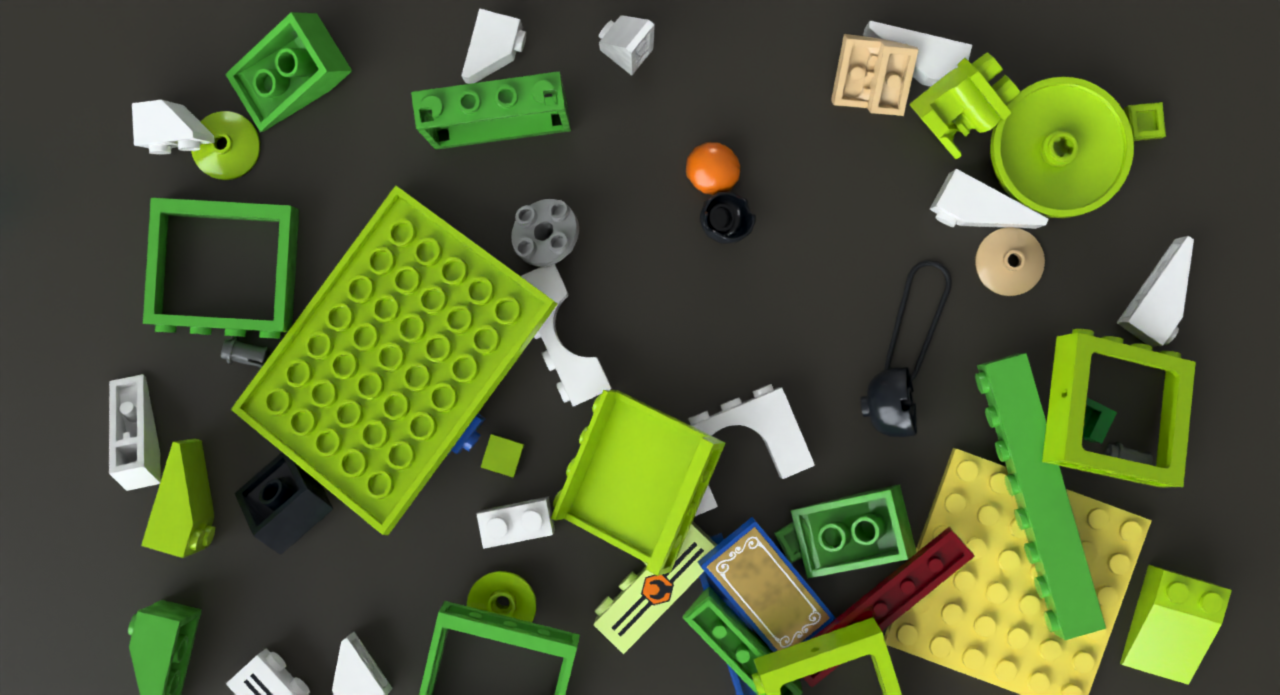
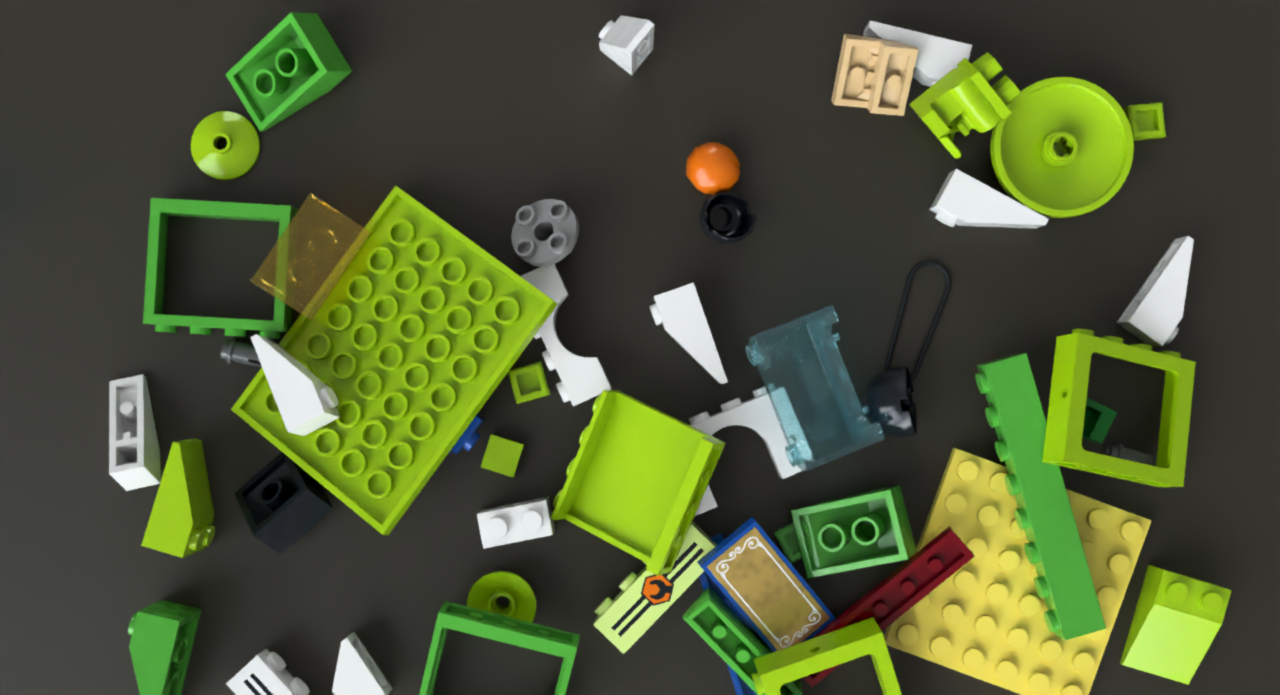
white slope [132,100,215,154] -> none
bright green window [411,71,571,150] -> none
white slope [461,8,527,84] -> none
tan dish [975,227,1045,296] -> none
none -> white slope [250,334,340,436]
none -> clear yellow tile [251,193,371,320]
none -> lime tile [508,362,551,404]
none -> white slope [649,282,728,384]
none -> clear light blue windscreen [746,305,885,471]

